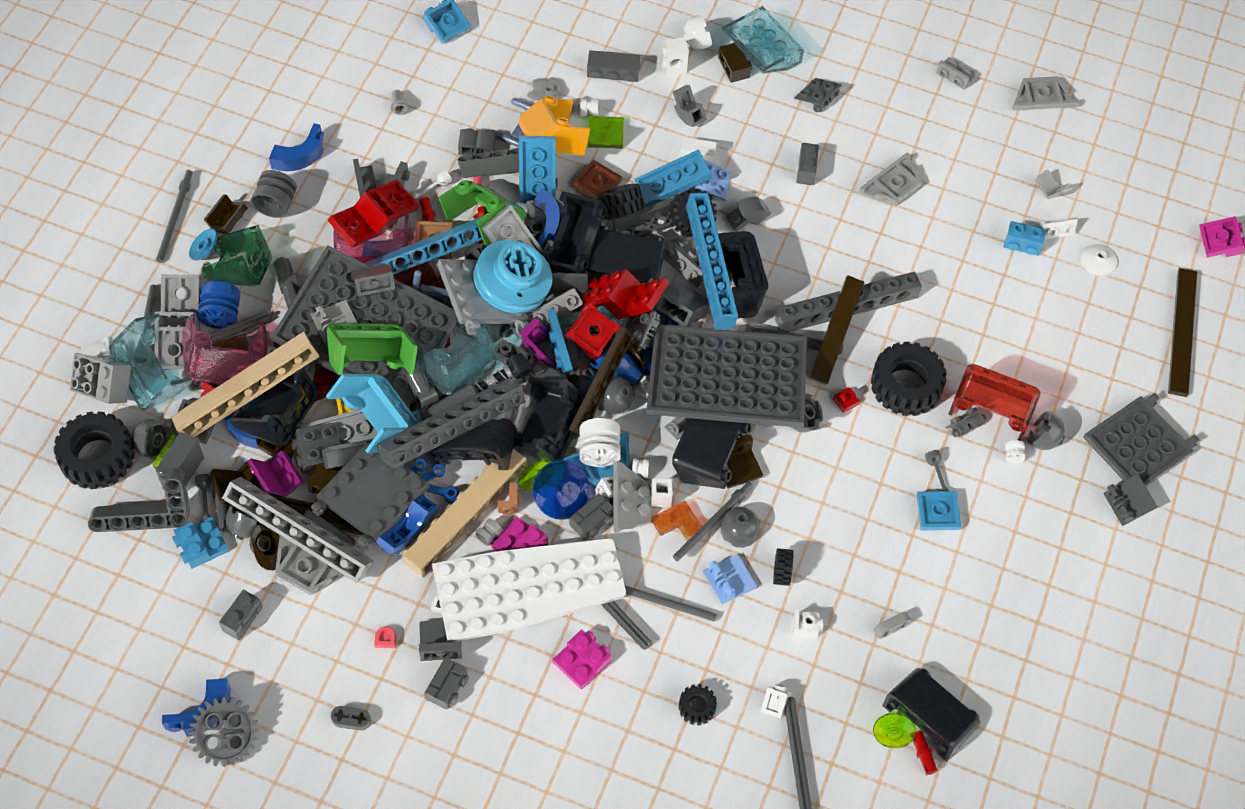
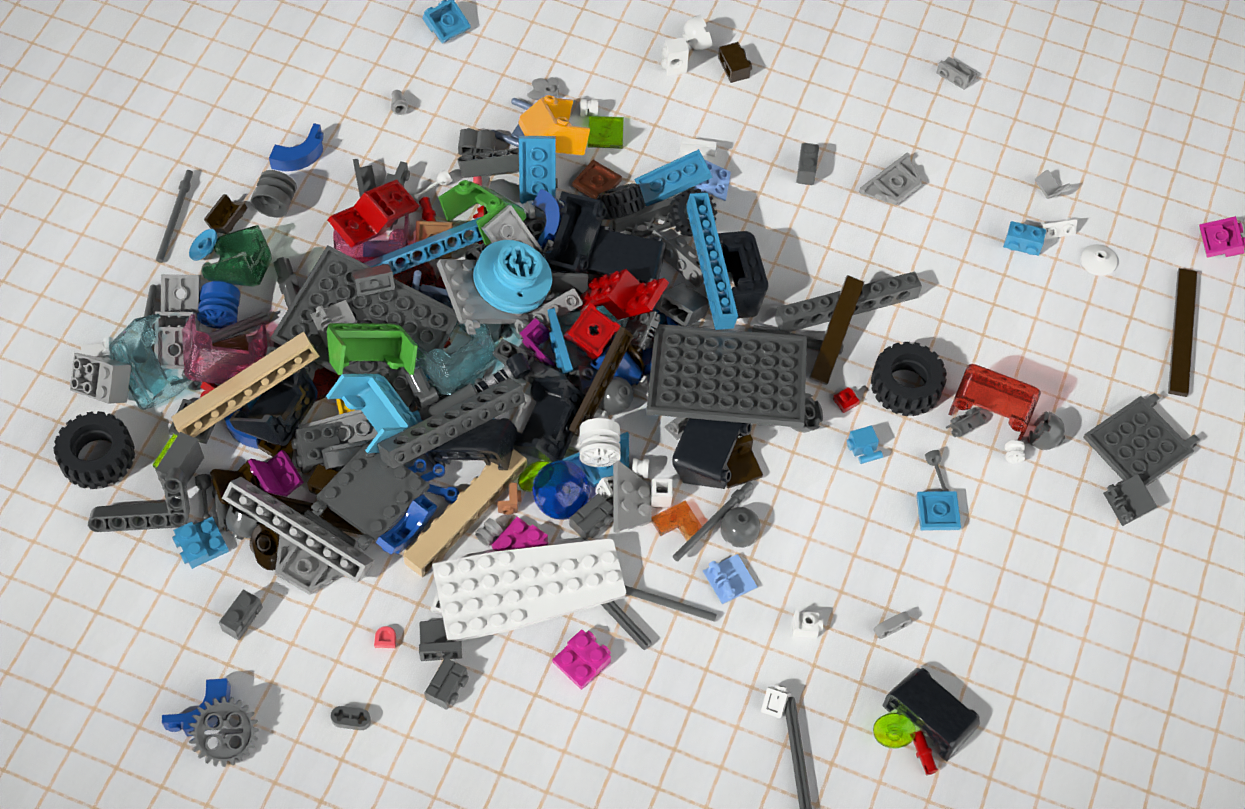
dark grey cylinder [132,419,171,459] -> none
dark grey brick [587,50,640,82] -> none
dark grey brick [673,85,707,127] -> none
black tyre [678,684,717,726] -> none
clear light blue slope [722,6,804,74] -> none
dark grey brick [726,197,771,232] -> none
black tyre [773,548,794,586] -> none
dark grey hinge [794,78,842,112] -> none
light grey wing [1012,76,1079,110] -> none
none -> dark azure brick [847,425,883,464]

